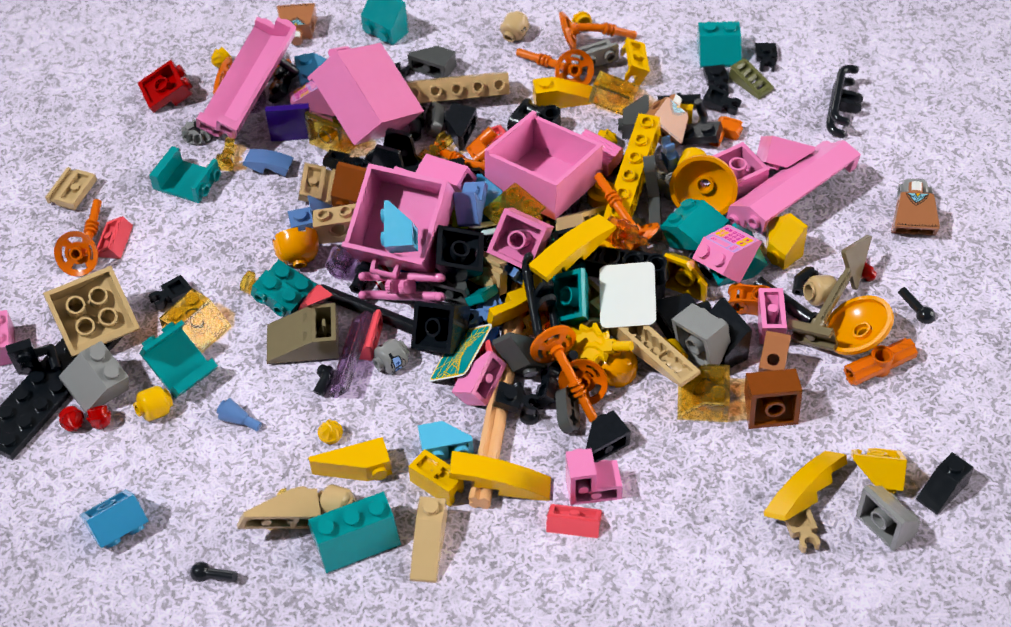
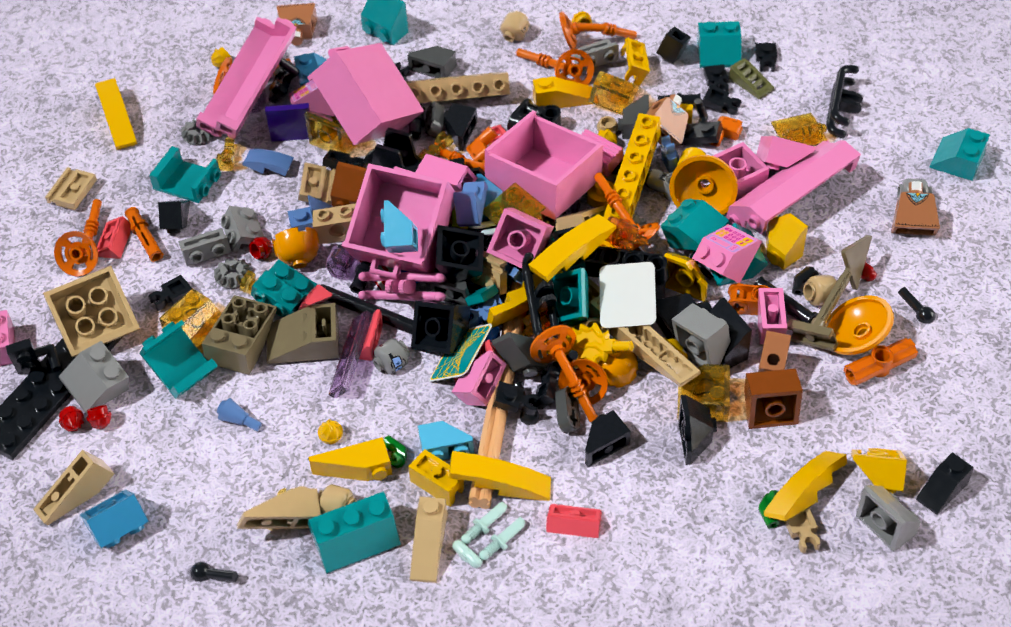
yellow head [133,385,173,421] -> none
red plate [138,60,193,113] -> none
black arm [313,364,334,397] -> none
bright pink brick [566,449,622,506] -> none
dark grey beam [643,155,663,241] -> none
none -> tan slope [33,449,115,525]
none -> yellow slope [95,78,137,150]
none -> orange pin [125,207,164,262]
none -> black slope [158,200,190,233]
none -> light grey bracket [178,228,231,266]
none -> dark tan slope [202,295,277,375]
none -> light grey gear [214,257,251,288]
none -> light grey bracket [221,206,264,252]
none -> red plate [249,237,273,259]
none -> green arm [384,435,407,468]
none -> light aqua piece [452,501,525,568]
none -> tan plate [597,116,618,133]
none -> black brick [656,26,691,64]
none -> black slope [678,395,717,465]
none -> green arm [758,490,779,529]
none -> clear yellow hinge [771,113,828,146]
none -> teal slope [929,128,990,181]

